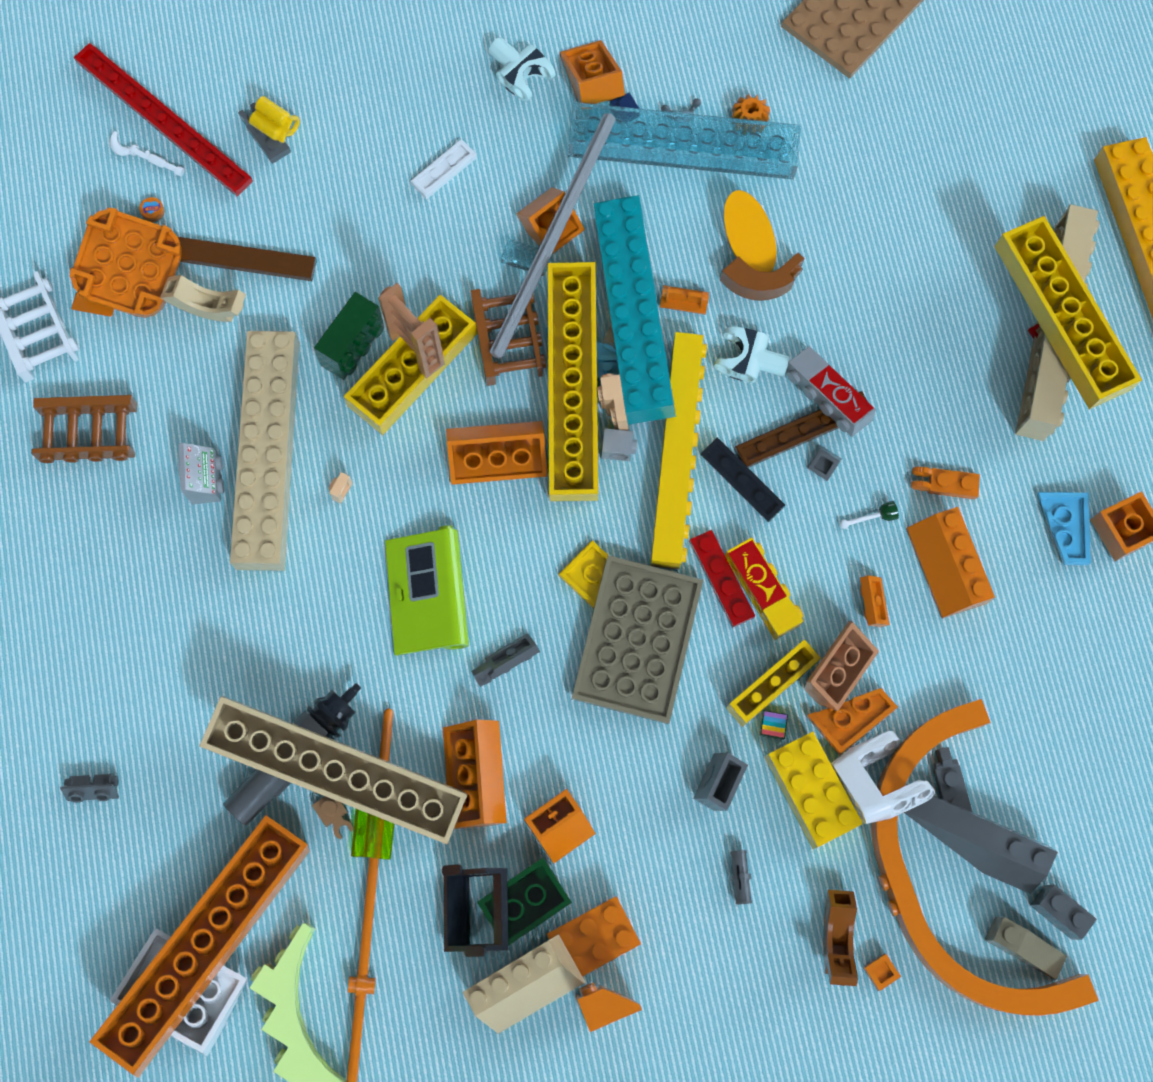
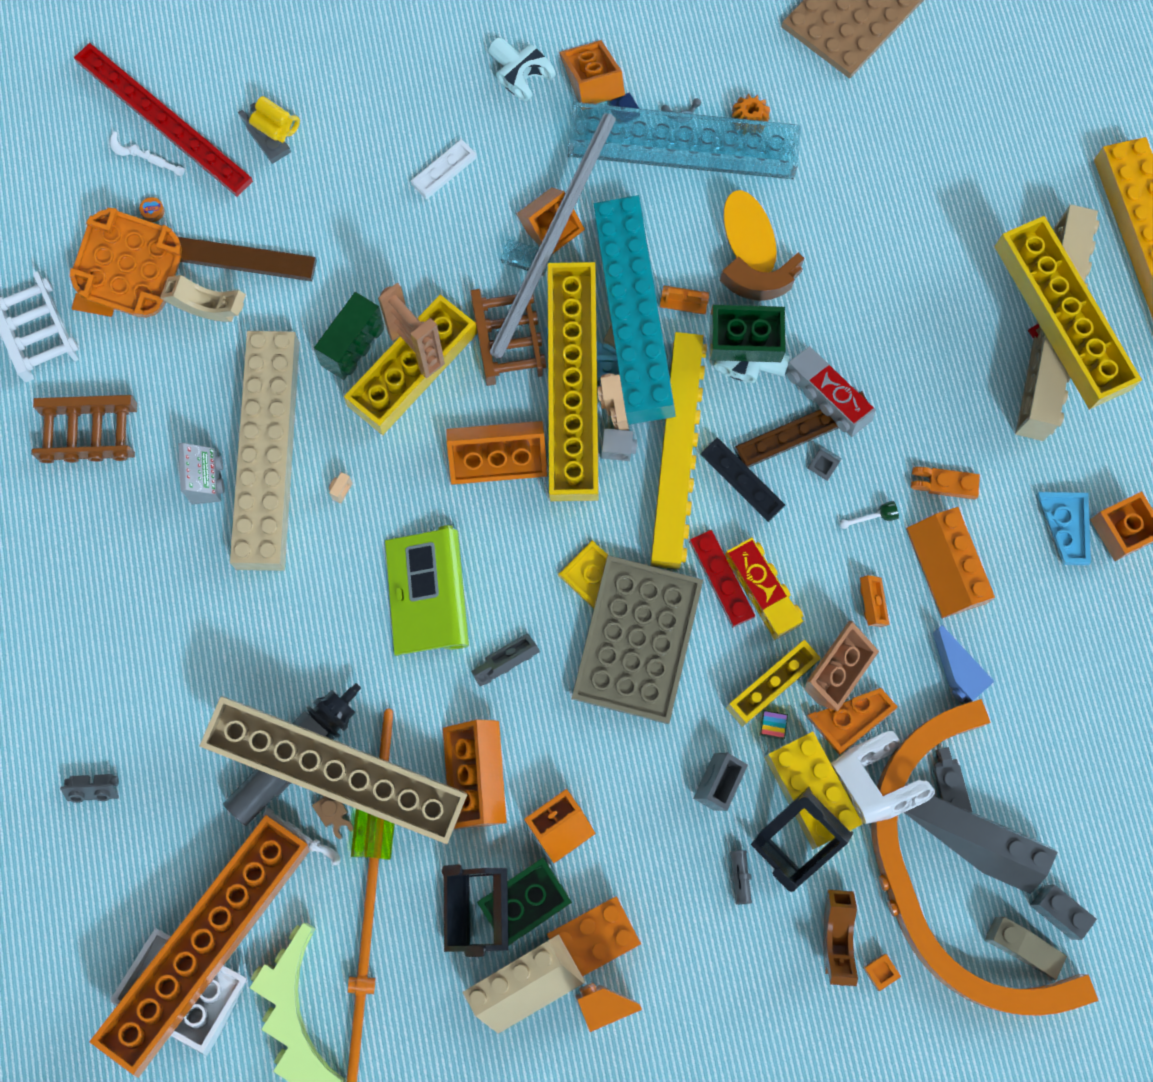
none -> white piece [263,808,341,866]
none -> dark green brick [710,305,786,363]
none -> black piece [750,787,854,892]
none -> medium blue slope [933,625,995,704]

